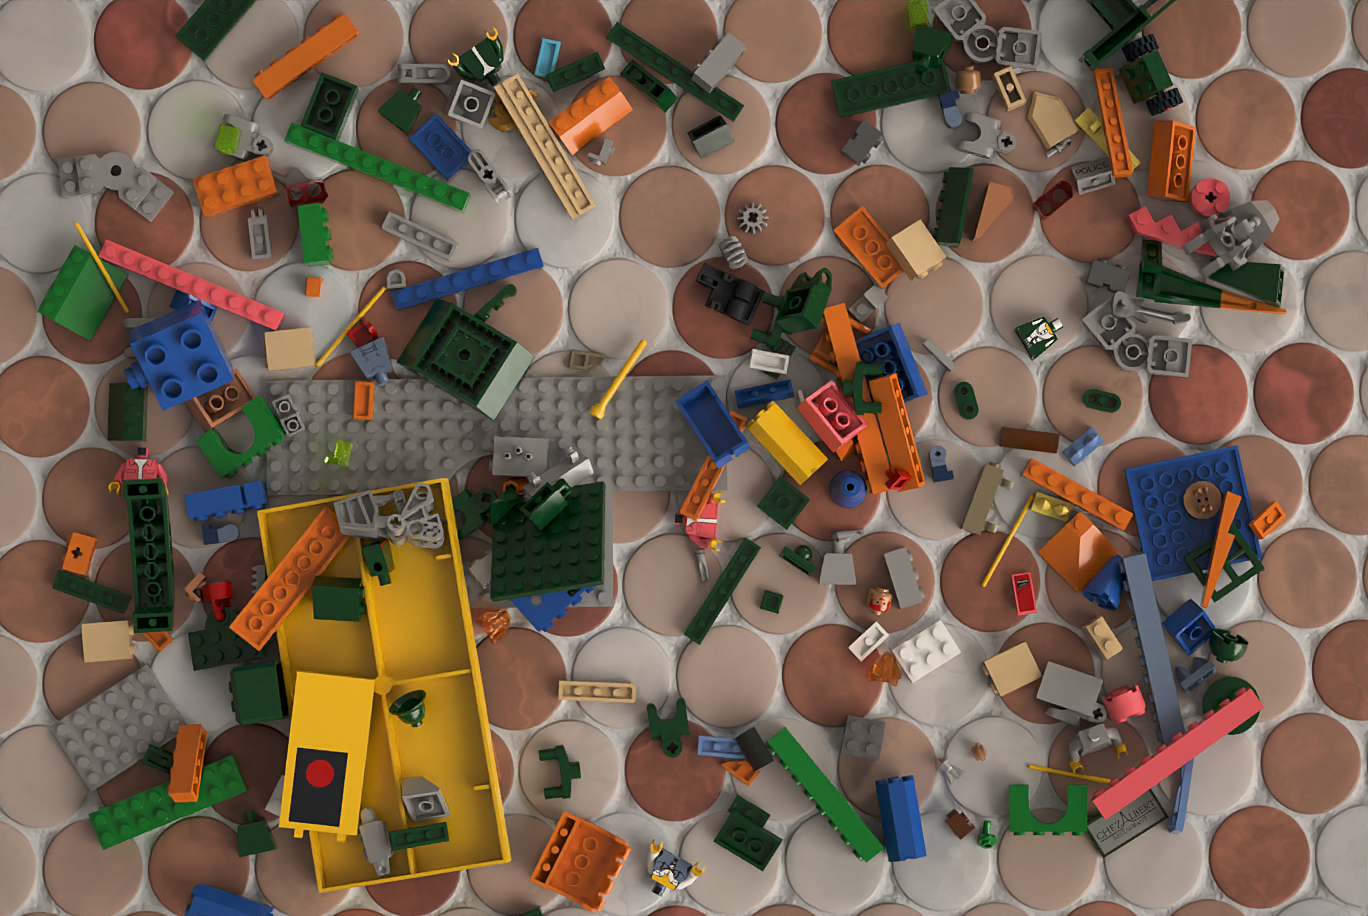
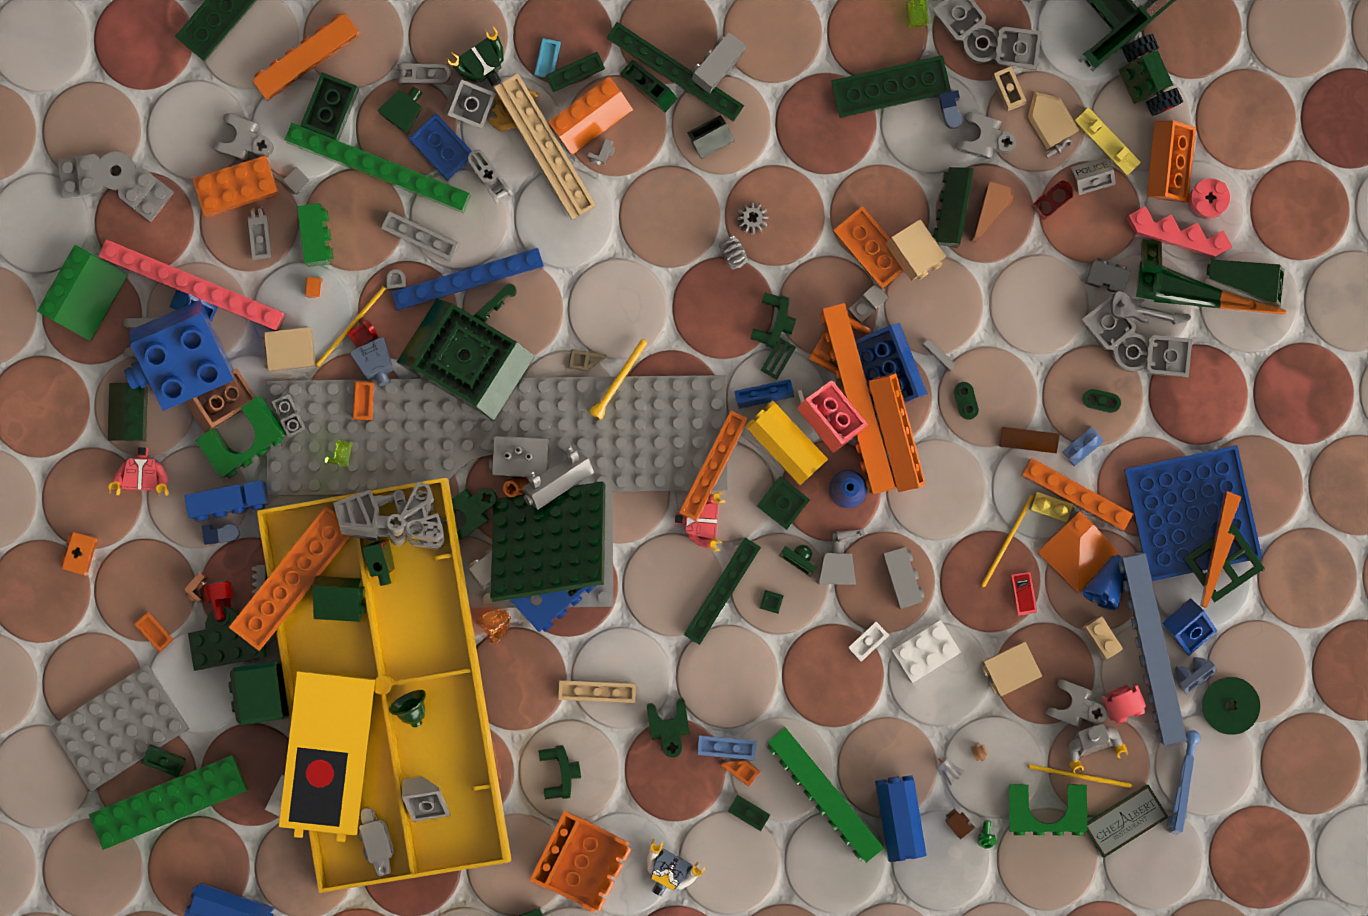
dark green plate [52,570,132,614] -> none
yellow axle [74,222,130,314] -> none
tan brick [81,620,136,663] -> none
dark green slope [123,478,175,633] -> none
orange brick [167,724,207,803] -> none
clear neon green brick [215,124,242,155] -> none
dark green torso [237,810,277,858] -> none
red piece [285,179,328,207] -> none
dark green tile [388,822,449,851] -> none
dark green slope [485,487,520,526] -> none
dark green brick [520,479,572,531] -> none
blue piece [675,380,751,469] -> none
light grey piece [694,548,709,581] -> none
black plate [696,263,765,326] -> none
dark green plate [713,809,783,871] -> none
pearl dark grey brick [734,727,774,771] -> none
white tile [749,349,790,375] -> none
dark green brick [775,267,832,334] -> none
orange slope [835,439,856,462] -> none
flat silver brick [840,715,886,761] -> none
dark grey brick [841,120,883,166] -> none
dark green connector [843,361,882,415] -> none
medium nougat head [866,586,893,615] -> none
clear orange brick [868,652,902,687] -> none
red tile [885,468,912,490] -> none
dark green torso [912,24,952,71] -> none
leg [929,446,954,483] -> none
medium nougat head [956,66,981,94] -> none
dark tan brick [960,462,1014,536] -> none
torso [1014,317,1063,361] -> none
light grey tile [1036,661,1103,716] -> none
coral brick [1091,687,1264,820] -> none
orange plate [1093,68,1133,178] -> none
light grey piece [1182,200,1280,279] -> none
medium nougat plate [1183,481,1222,519] -> none
dark green cylinder [1209,628,1249,663] -> none
orange plate [1249,501,1286,540] -> none

